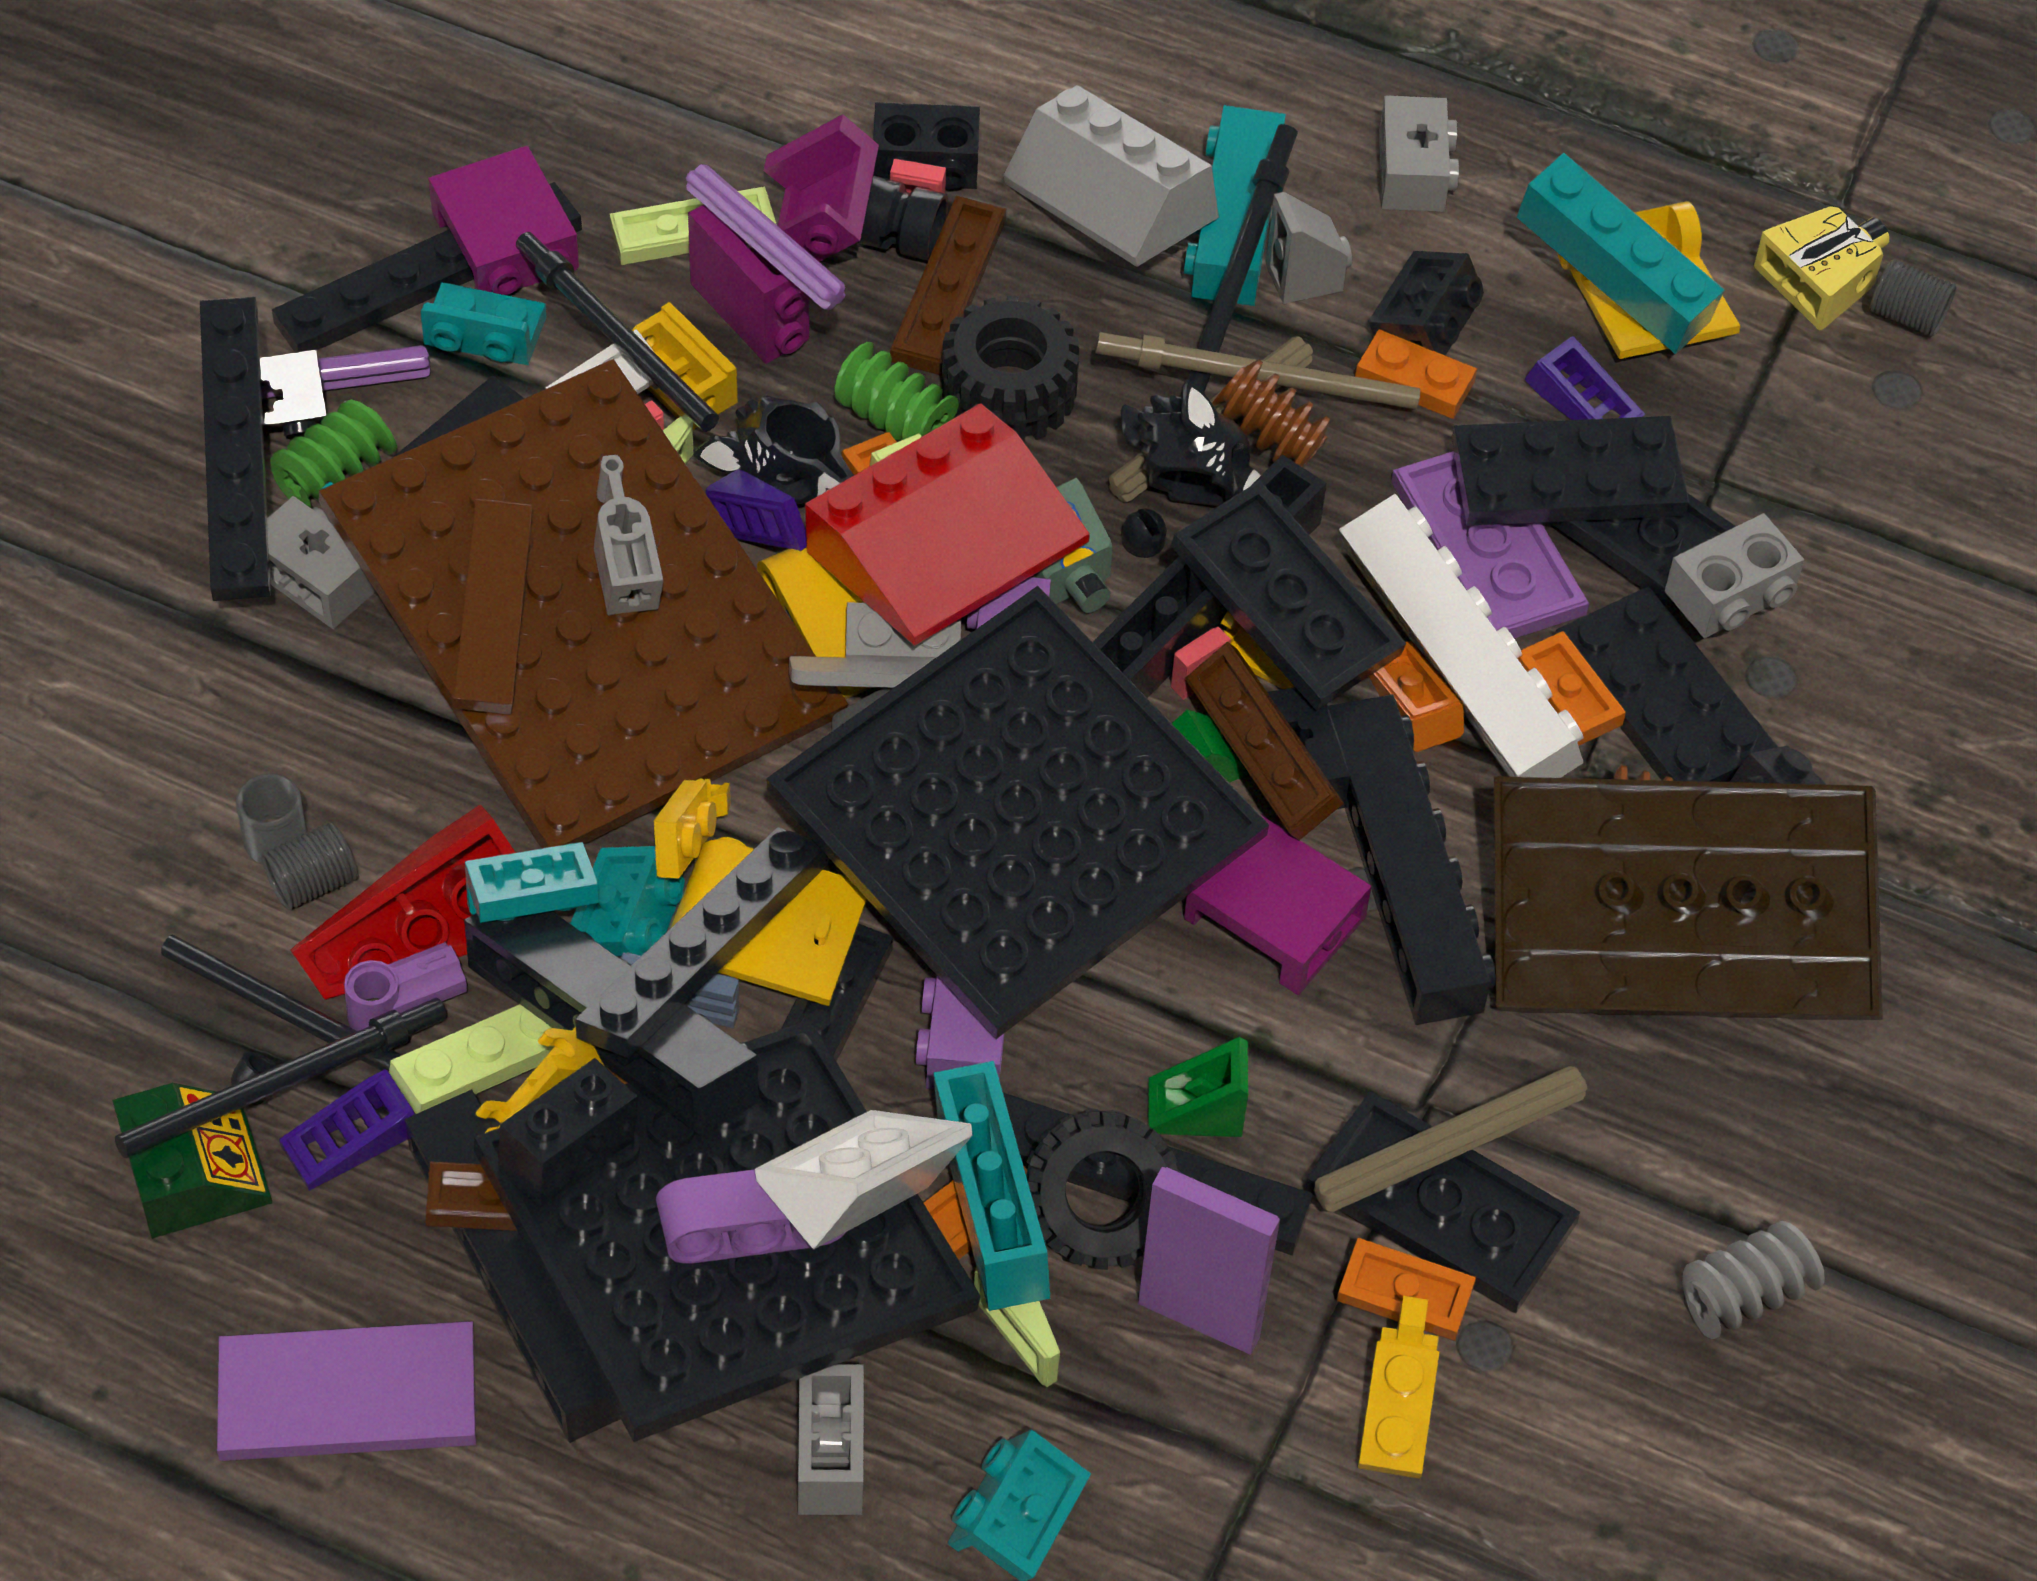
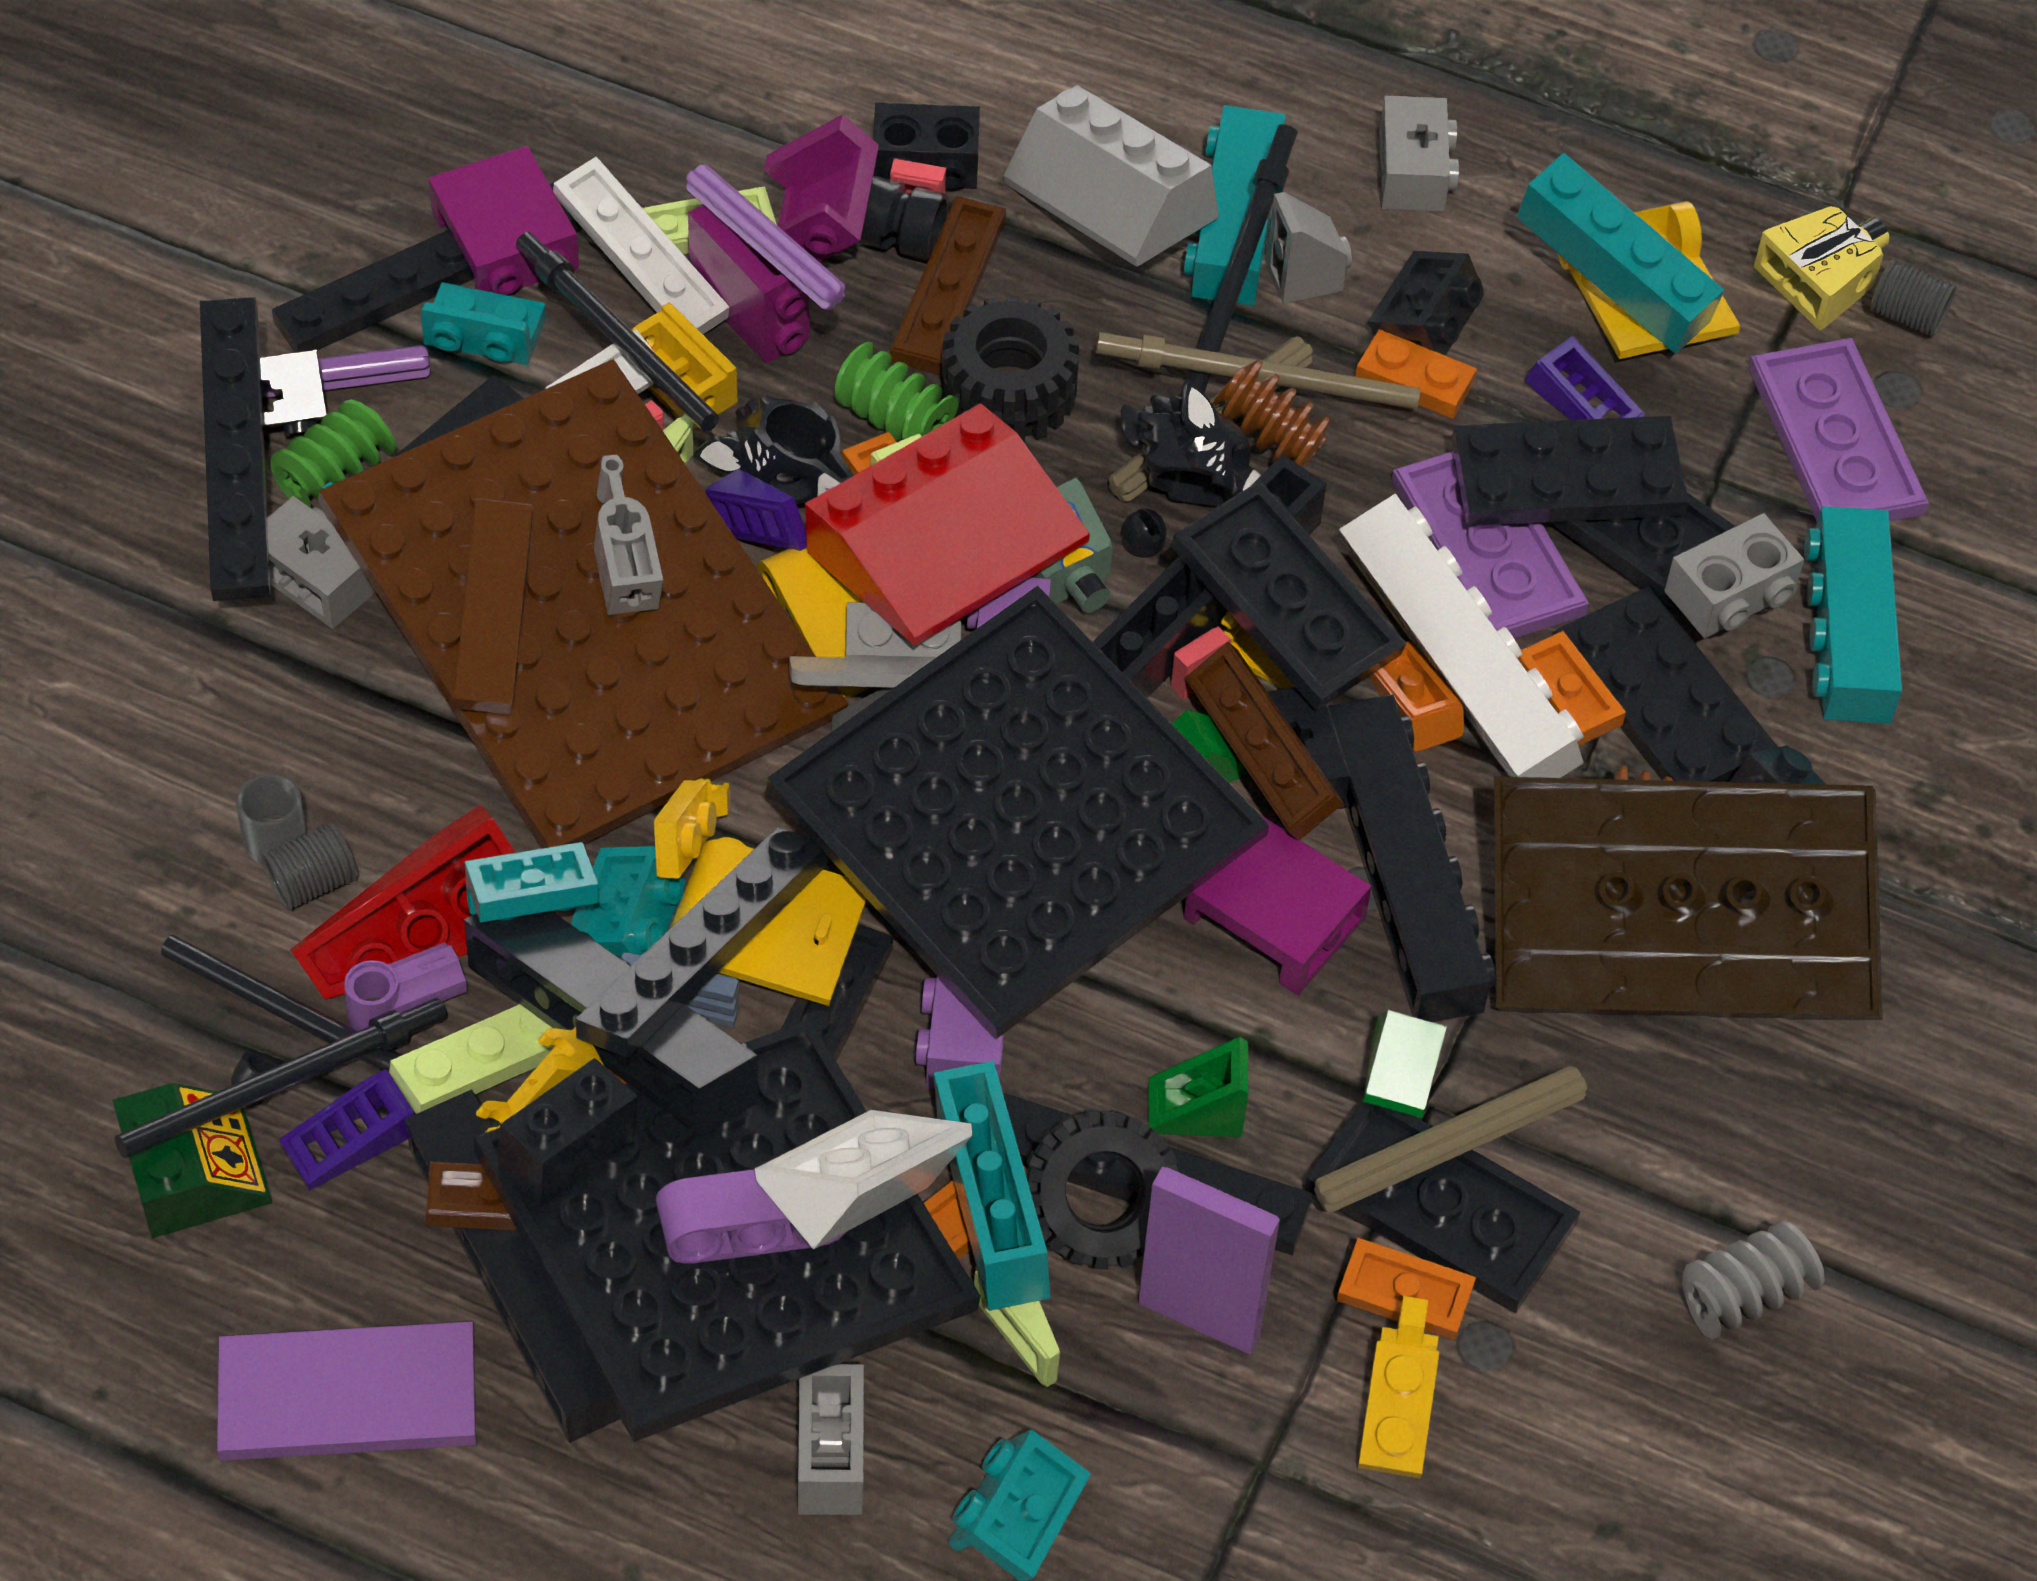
none -> white plate [553,157,730,334]
none -> slope [1363,1010,1447,1118]
none -> medium lavender tile [1748,338,1929,522]
none -> teal brick [1804,506,1902,724]

